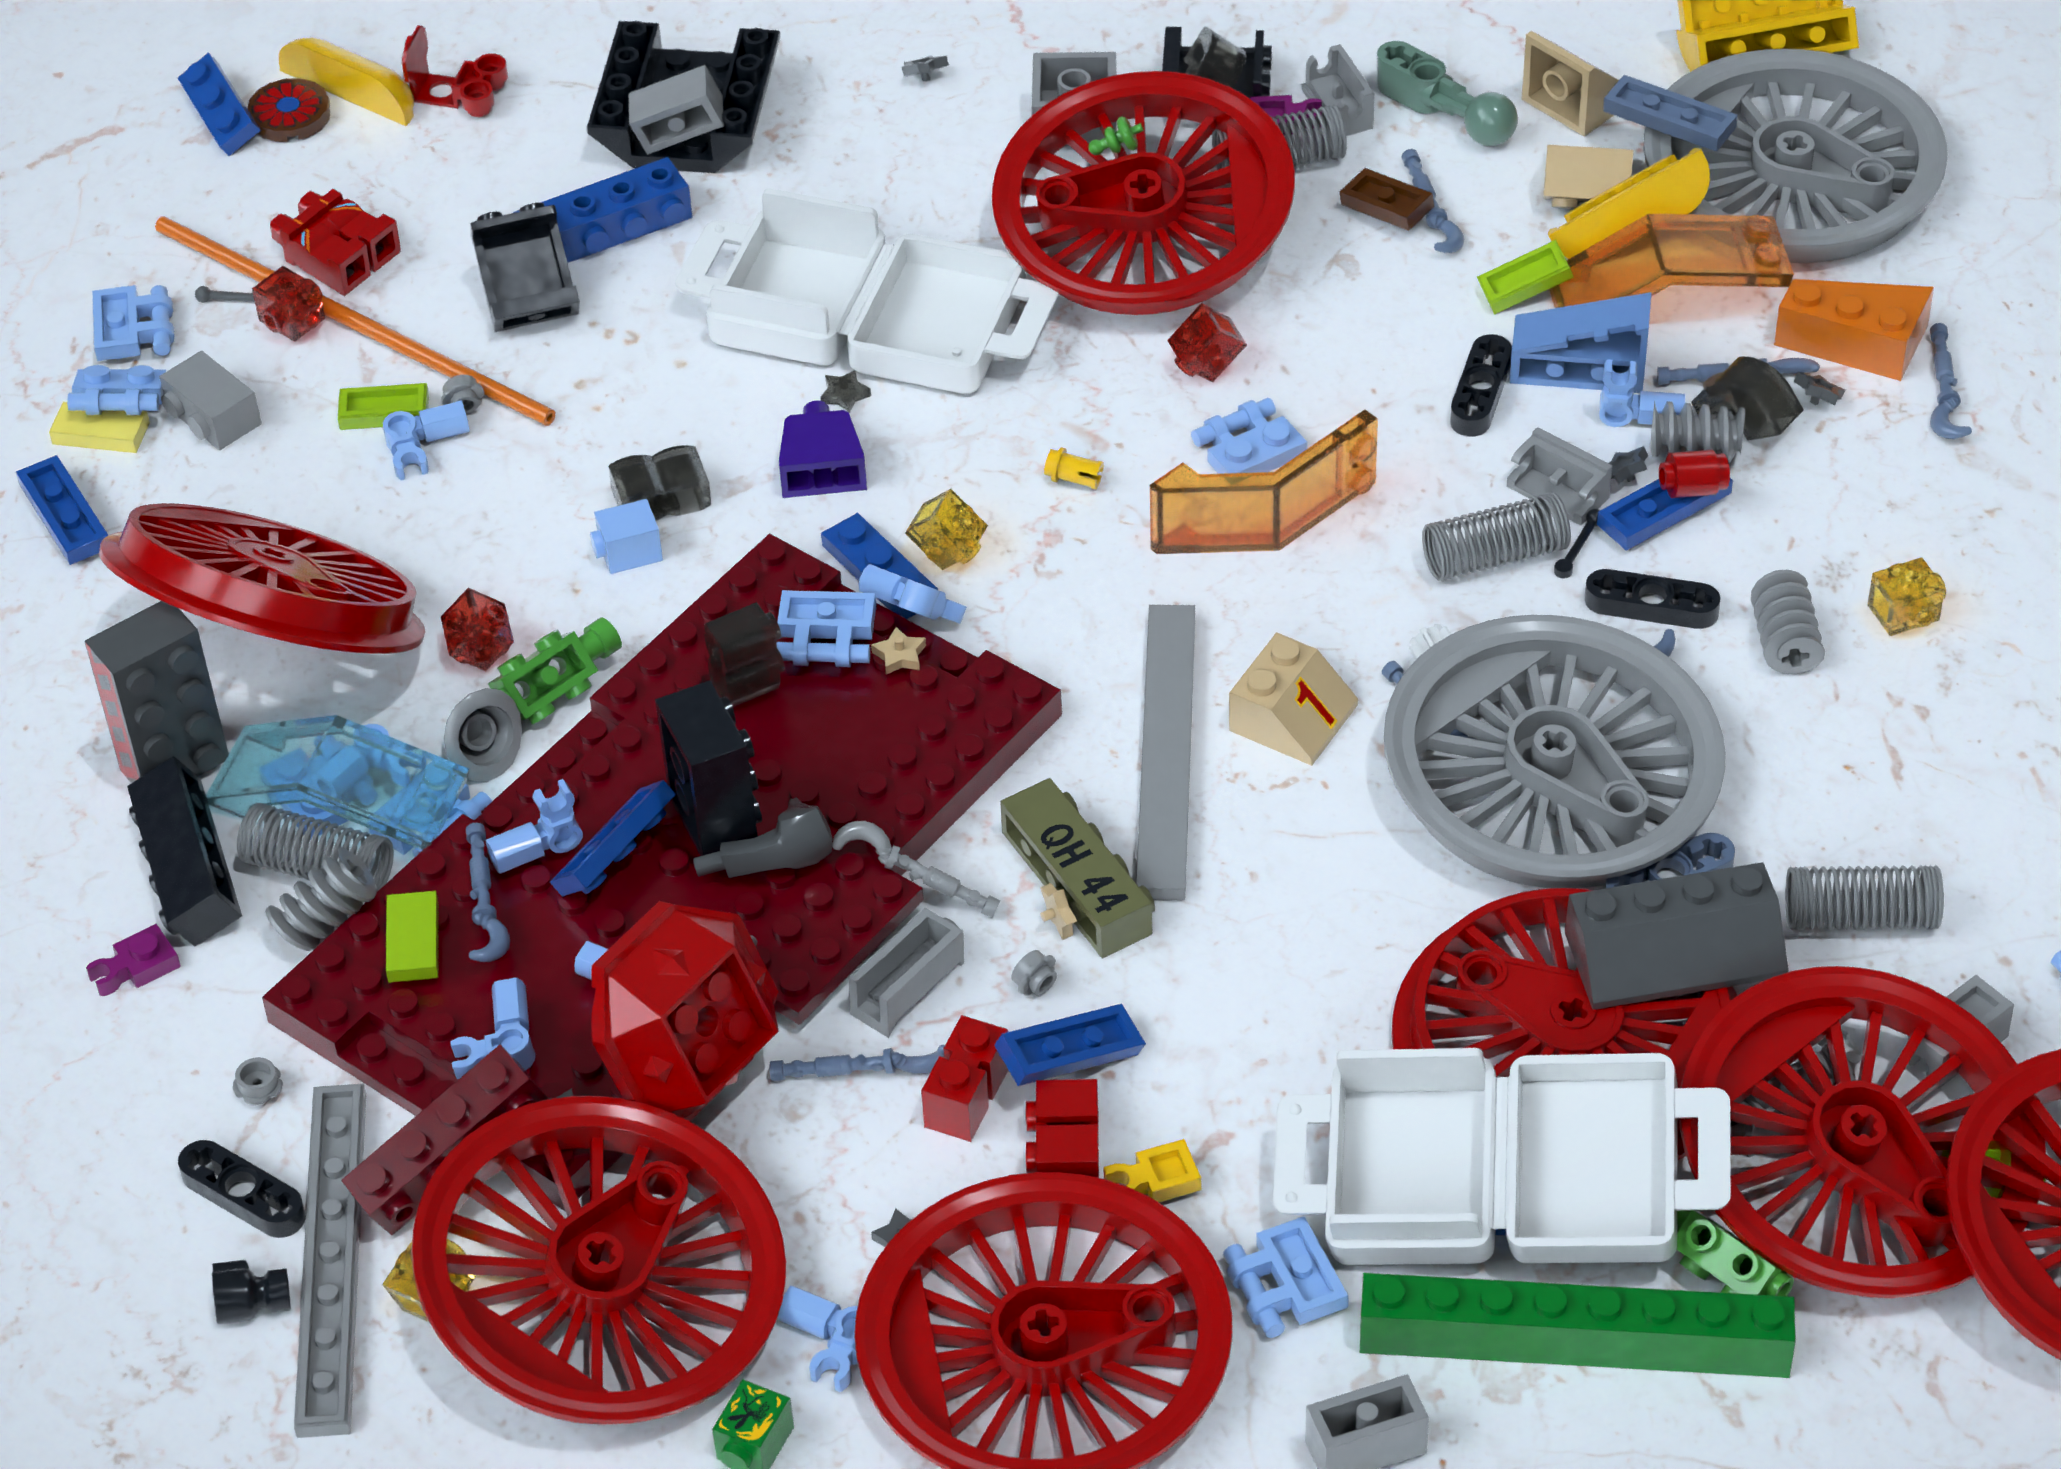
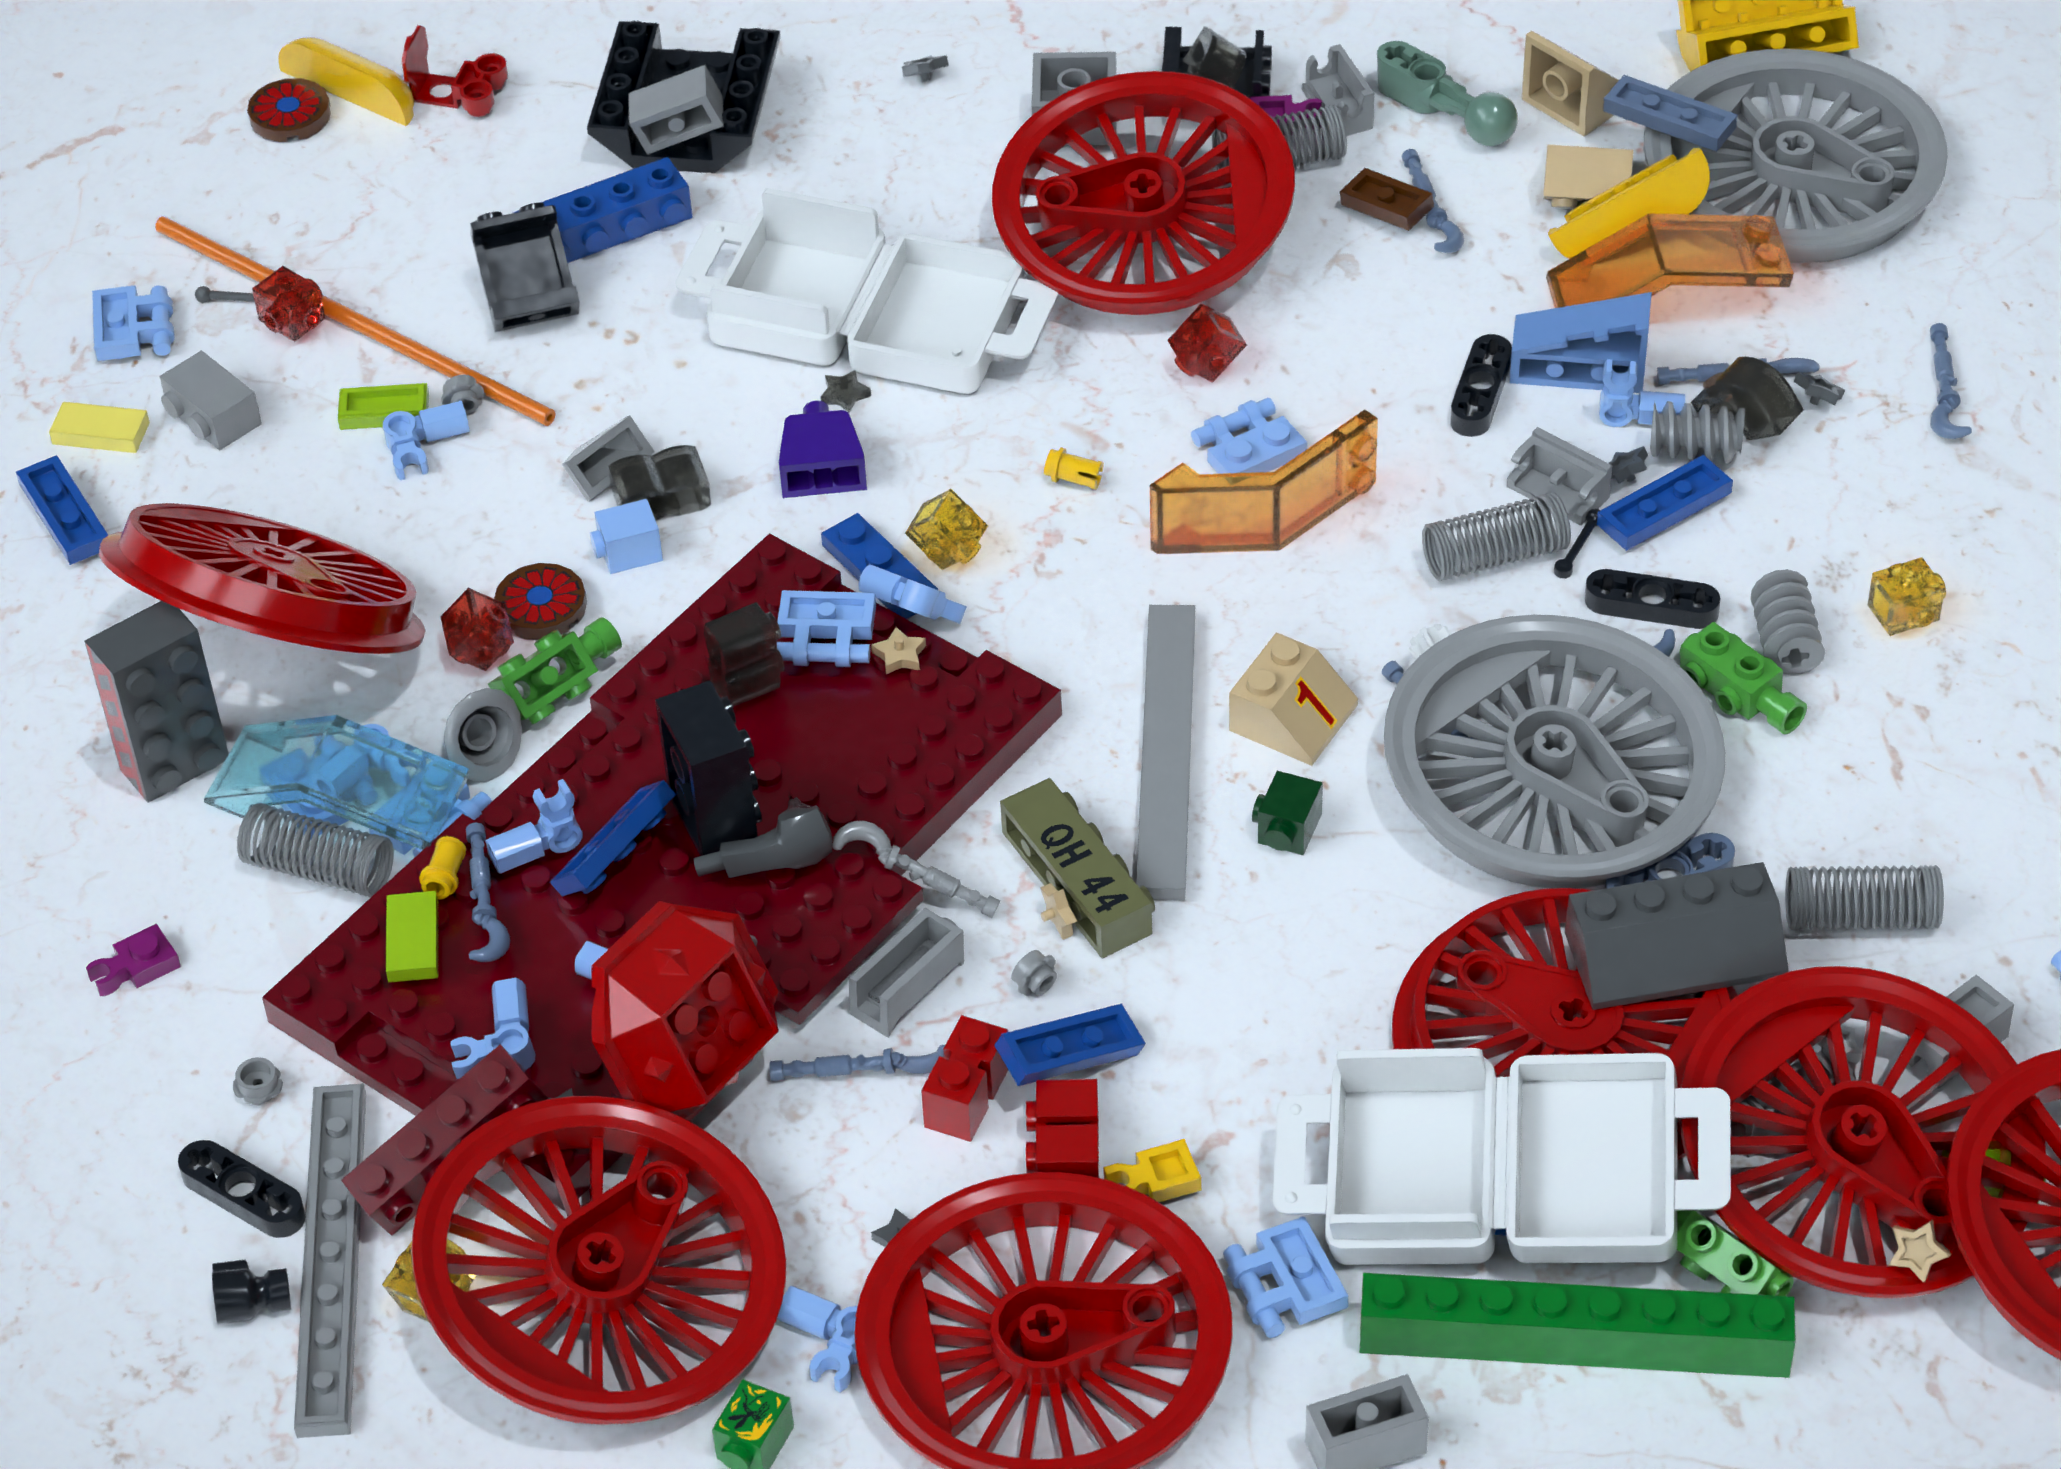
light blue plate [67,365,166,415] -> none
black brick [127,756,242,946] -> none
blue plate [177,52,261,156] -> none
light grey piece [265,847,377,951] -> none
red hips [270,189,401,296] -> none
bright green hair [1088,116,1144,155] -> none
lime tile [1477,240,1574,315] -> none
red brick [1658,450,1730,498] -> none
orange wedge [1774,279,1934,381] -> none
none -> yellow pin [419,836,466,900]
none -> tile [494,563,587,640]
none -> light grey slope [562,415,655,501]
none -> dark green brick [1252,770,1323,856]
none -> bright green brick [1680,622,1807,734]
none -> tan piece [1889,1220,1952,1283]

